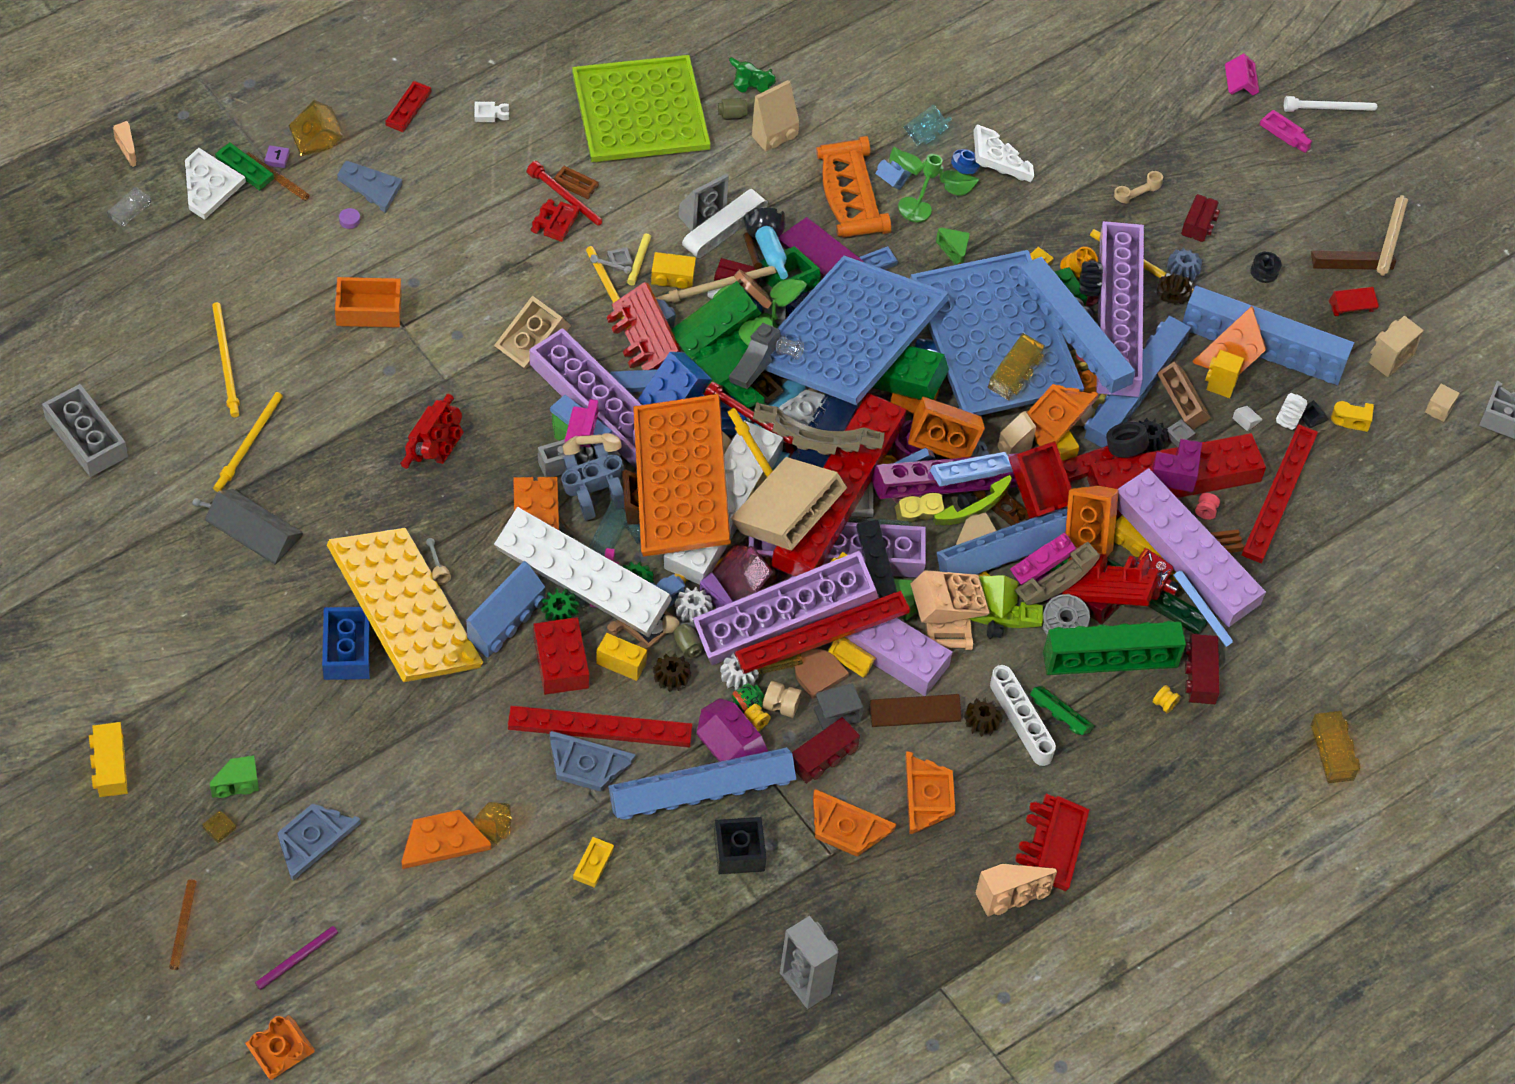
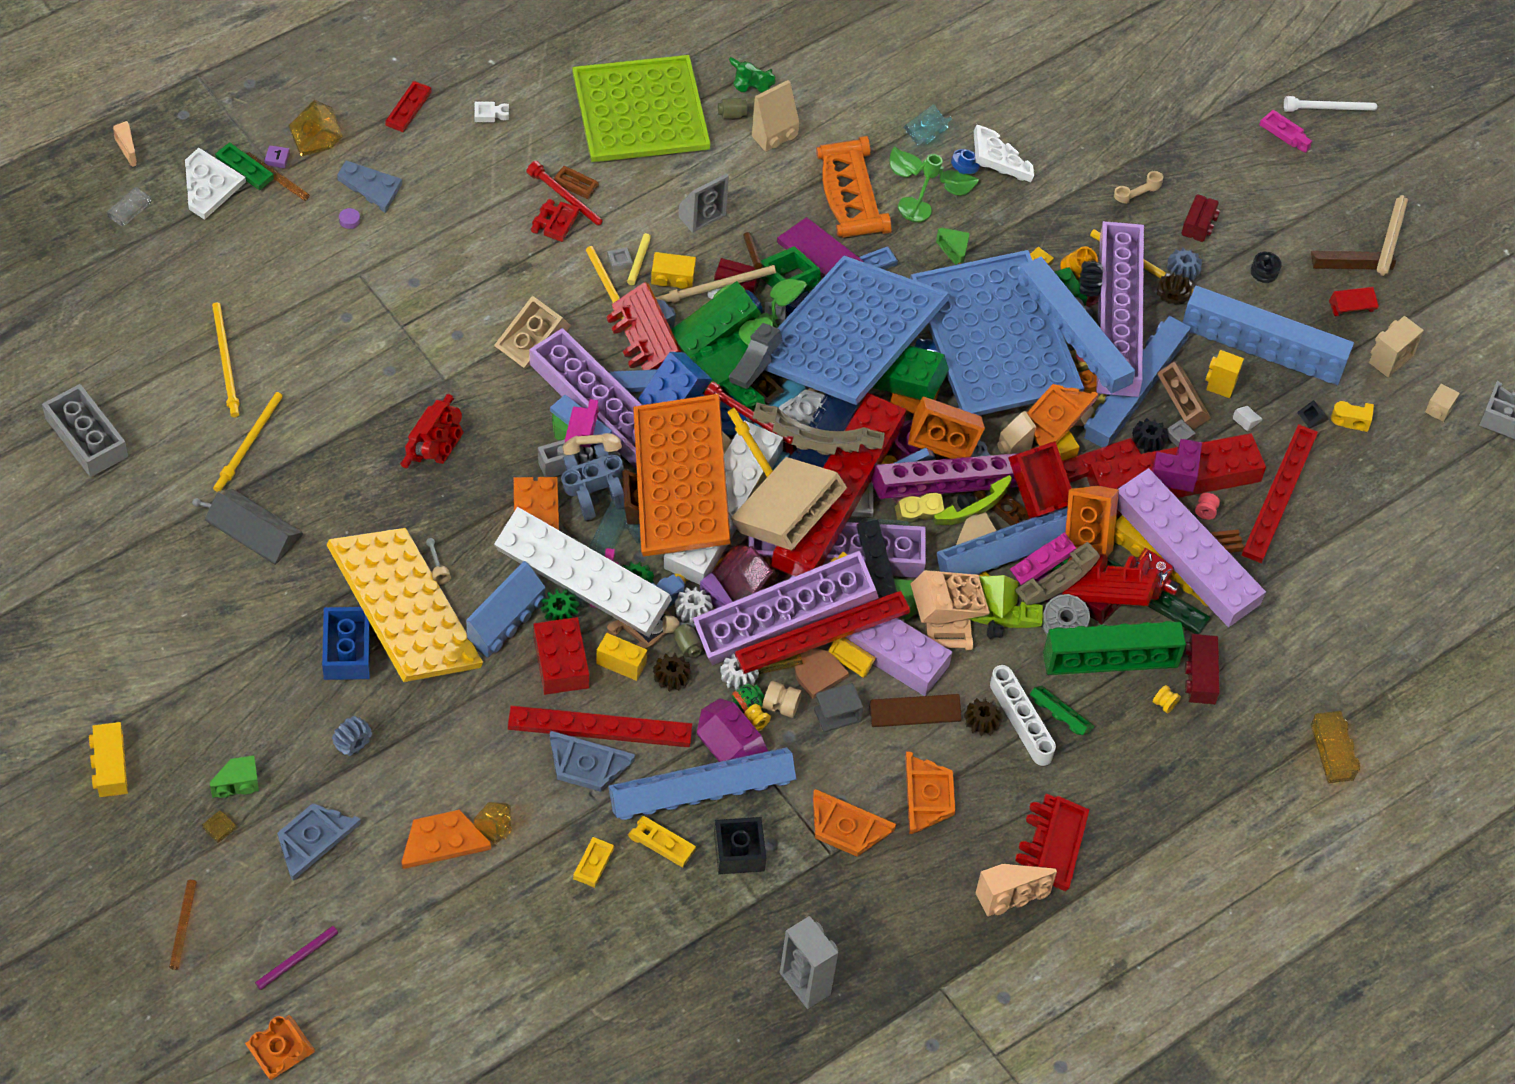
orange piece [335,277,402,327] -> none
light grey hinge [590,255,632,274] -> none
white beam [682,189,768,258] -> none
nougat tile [734,269,772,308] -> none
black cylinder [744,208,786,241] -> none
medium azure piece [755,226,788,279] -> none
clear bush [776,336,804,360] -> none
dark red brick [792,717,860,784] -> none
medium blue brick [875,159,912,190] -> none
light blue tile [930,452,1013,486] -> none
clear yellow brick [988,333,1045,400] -> none
black tyre [1106,422,1149,457] -> none
light blue tile [1173,570,1233,647] -> none
orange wing [1192,306,1267,375] -> none
dark pink panel [1225,53,1259,95] -> none
white gear [1276,393,1307,430] -> none
none -> sand blue gear [332,716,372,756]
none -> yellow plate [628,816,696,868]

